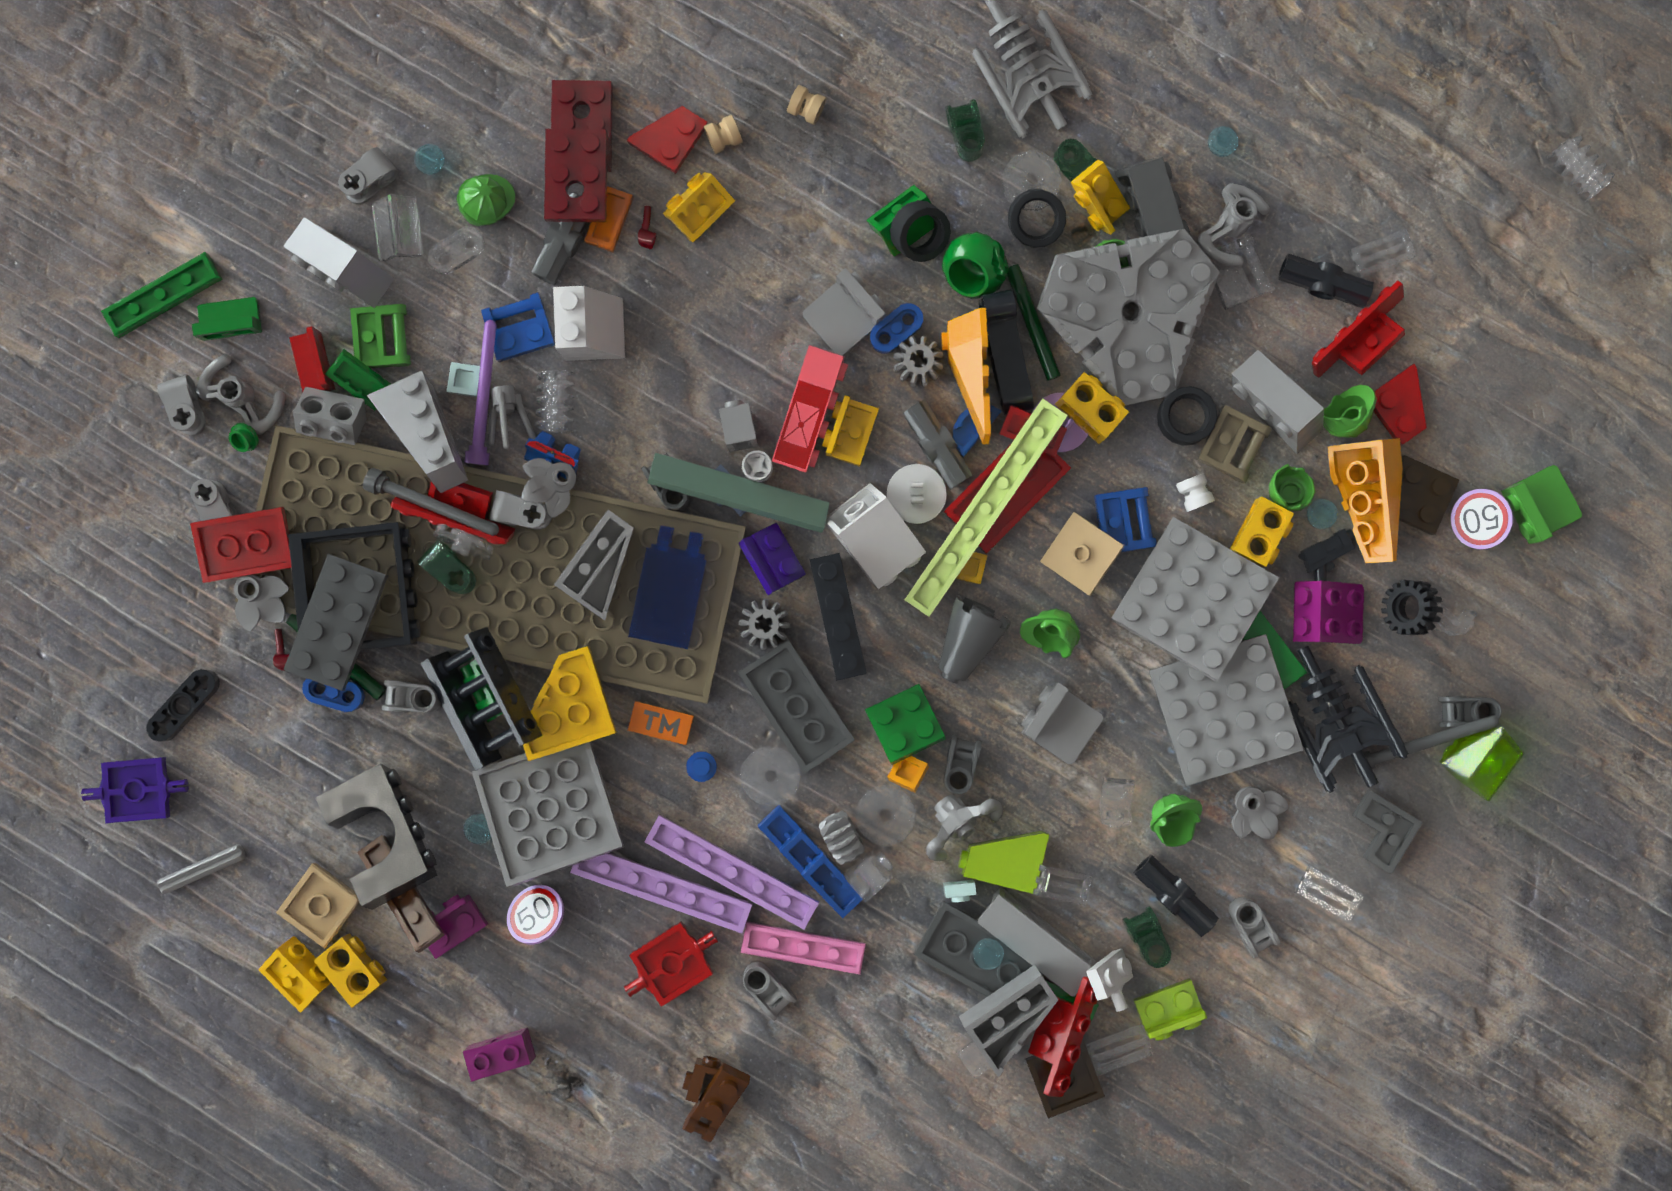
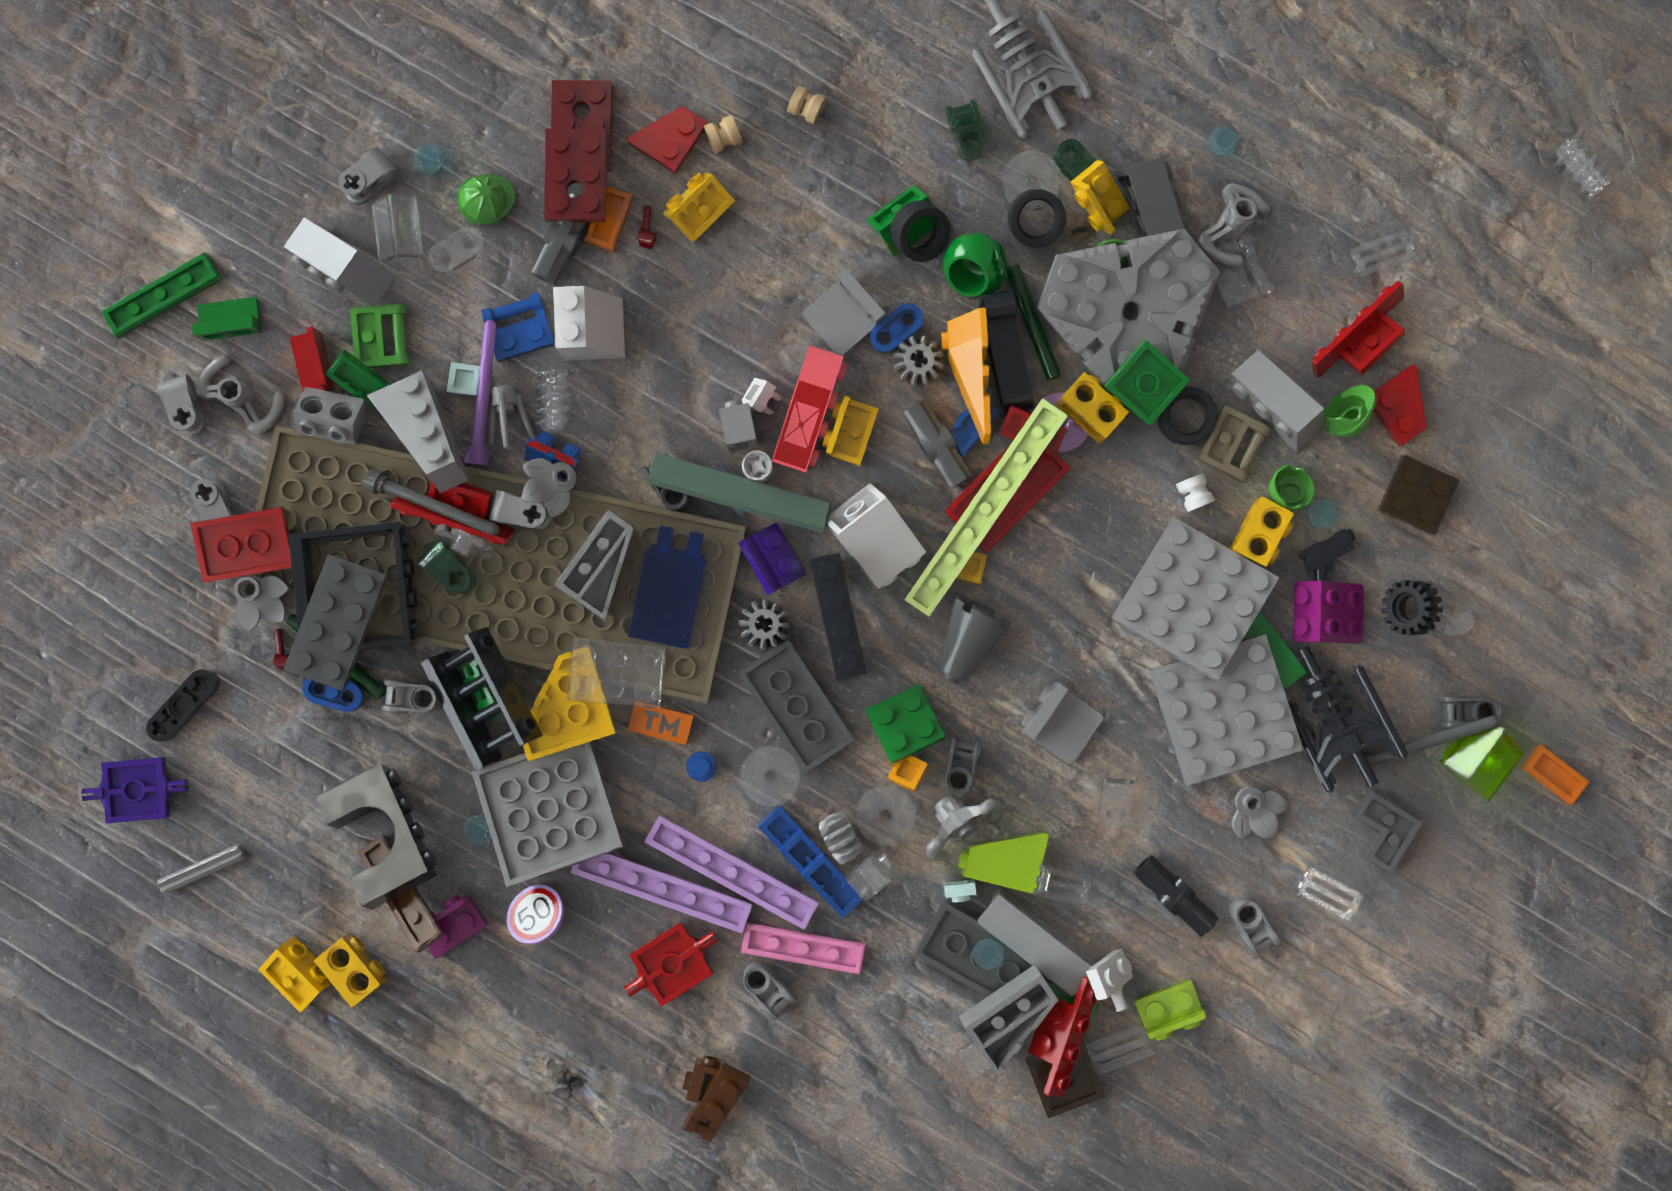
green plate [228,423,259,452] -> none
tan plate [276,863,360,949] -> none
magenta brick [463,1027,536,1082] -> none
white piece [887,464,947,524] -> none
bright green piece [1020,608,1081,658] -> none
tan plate [1040,512,1125,596] -> none
blue plate [1094,487,1157,552] -> none
clear green piece [1122,906,1172,968] -> none
bright green piece [1150,794,1202,847] -> none
black piece [1278,253,1374,308] -> none
light orange wedge [1327,438,1403,563] -> none
piece [1451,489,1514,549] -> none
bright green bracket [1501,465,1582,544] -> none
none -> clear plate [567,638,665,708]
none -> white tile [742,378,781,415]
none -> green plate [1103,340,1190,426]
none -> orange tile [1521,744,1590,806]

